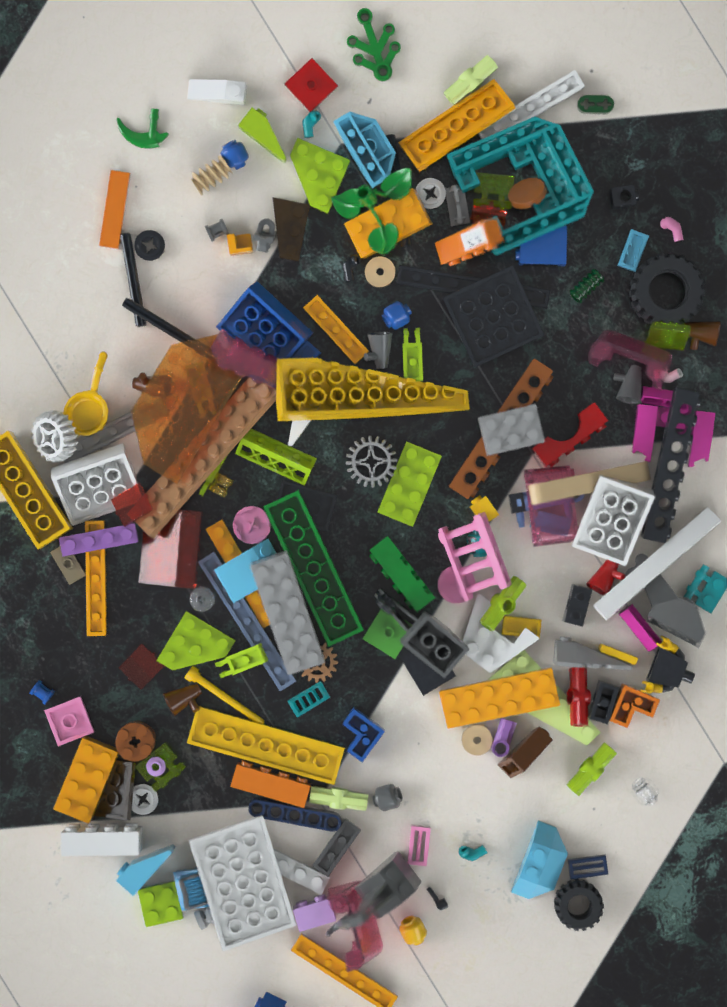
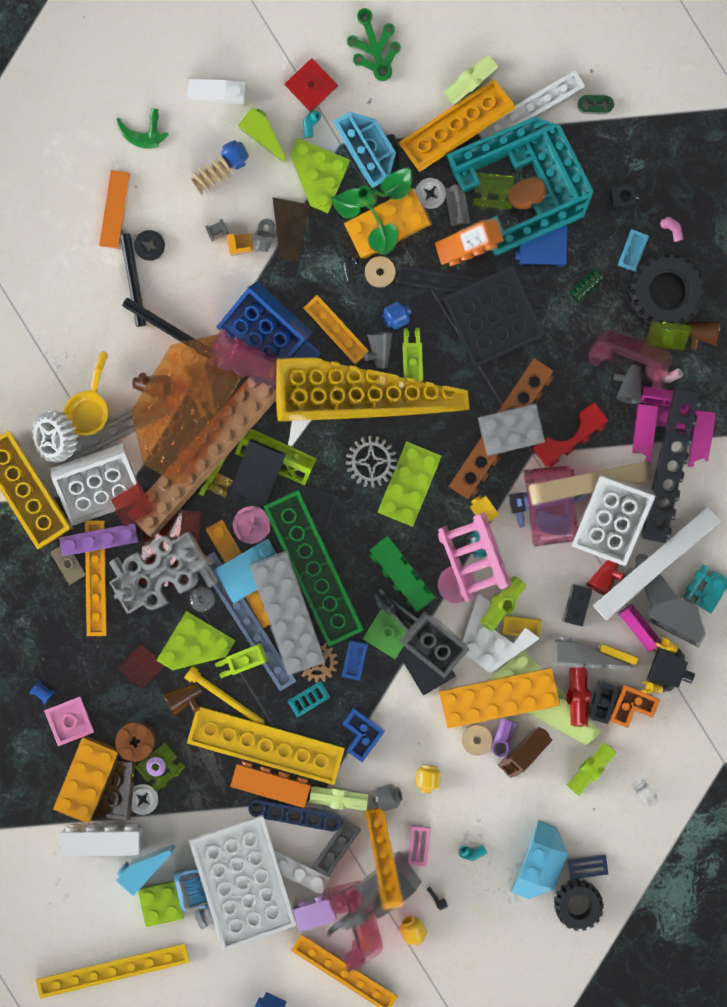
clear red hips [471,200,507,226] -> none
none -> yellow plate [36,943,190,999]
none -> light grey gear [109,532,219,614]
none -> black tile [230,439,286,505]
none -> blue plate [341,639,368,681]
none -> light orange plate [365,807,403,910]
none -> yellow head [415,764,442,793]

